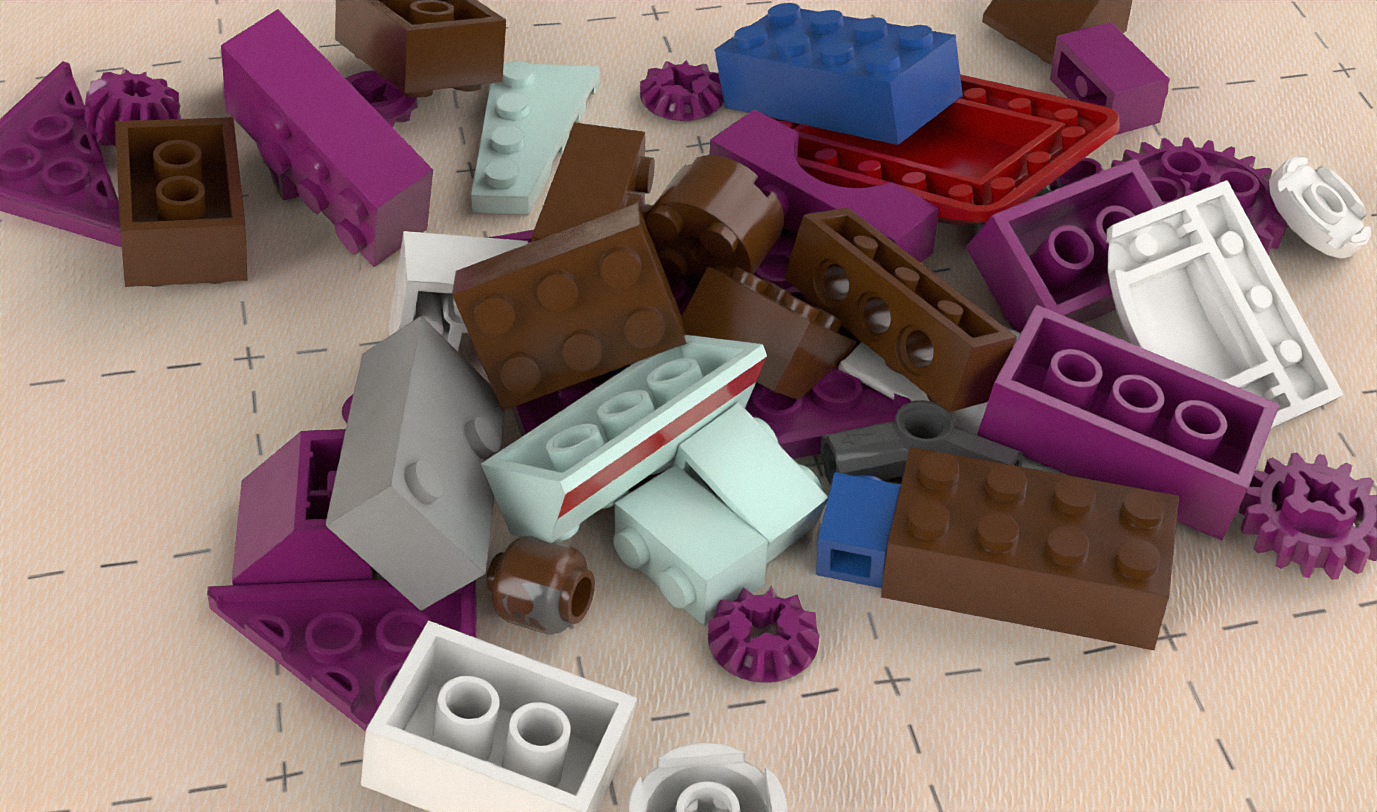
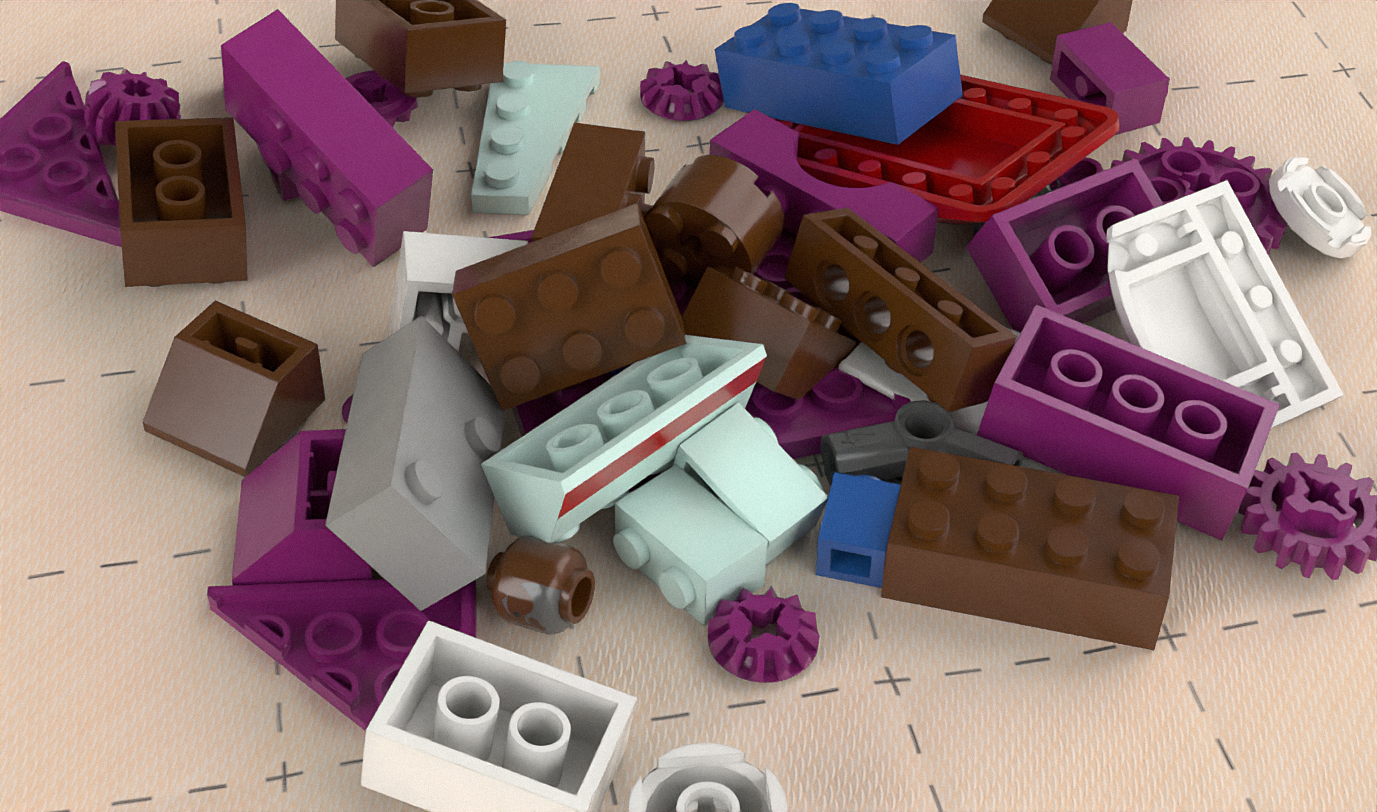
none -> reddish brown slope [143,300,326,477]

